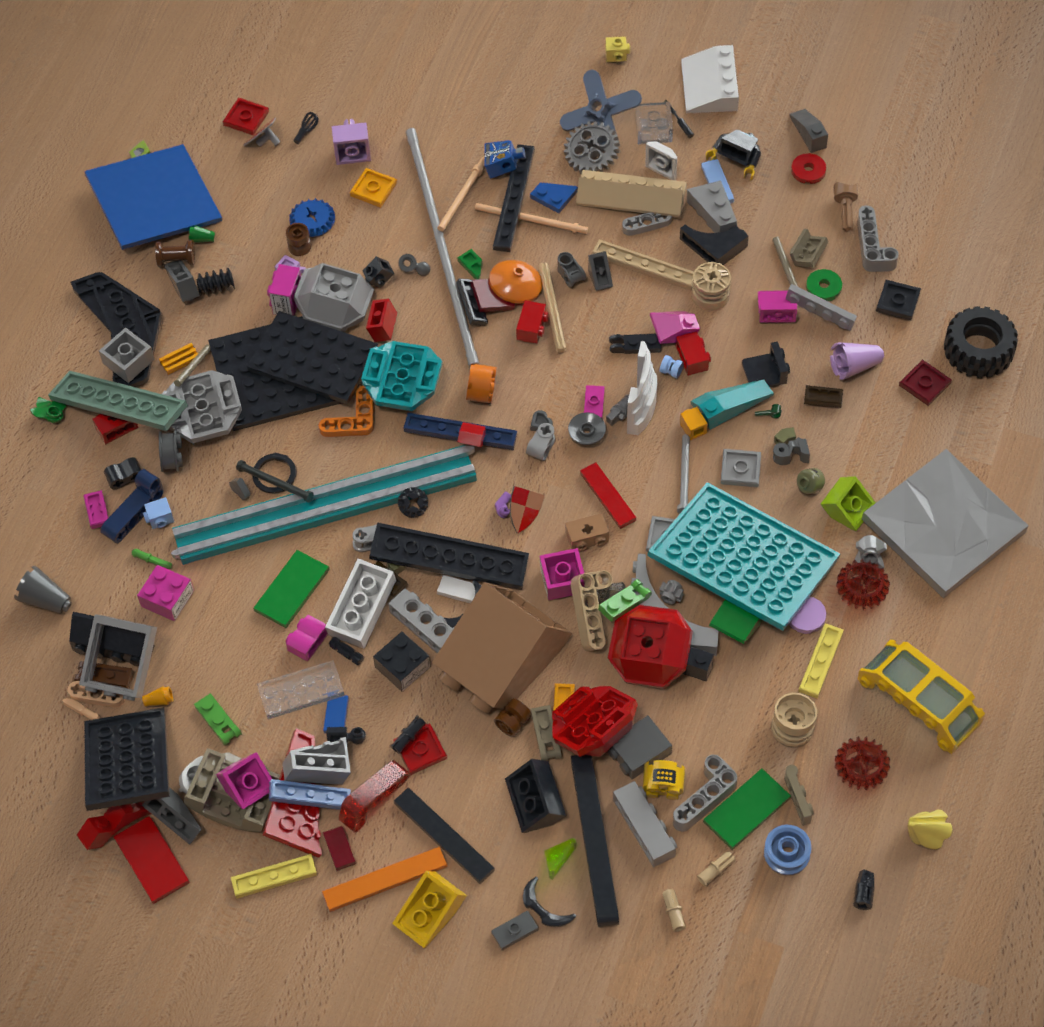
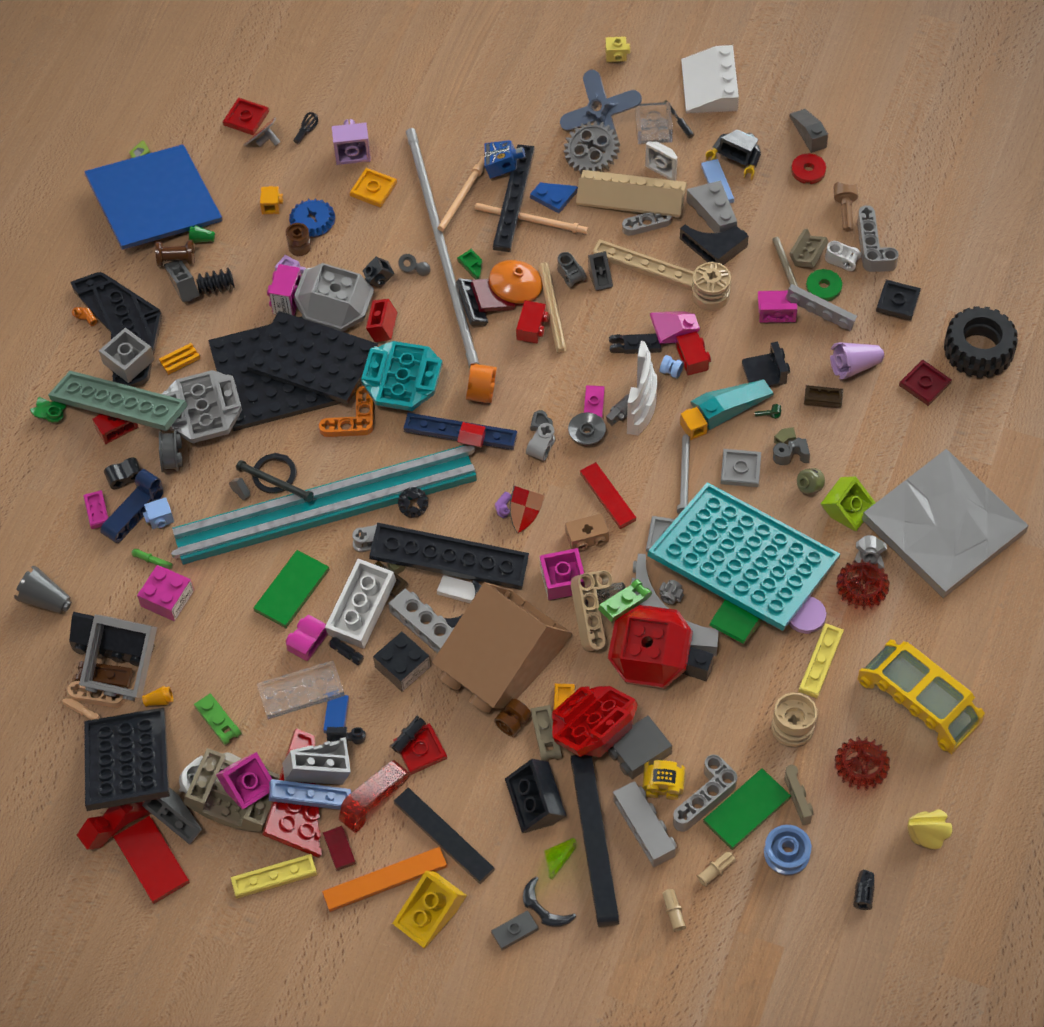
dark tan bar [174,344,211,387] -> none
none -> orange arm [72,307,98,326]
none -> light orange brick [260,186,283,214]
none -> white piece [825,241,861,271]

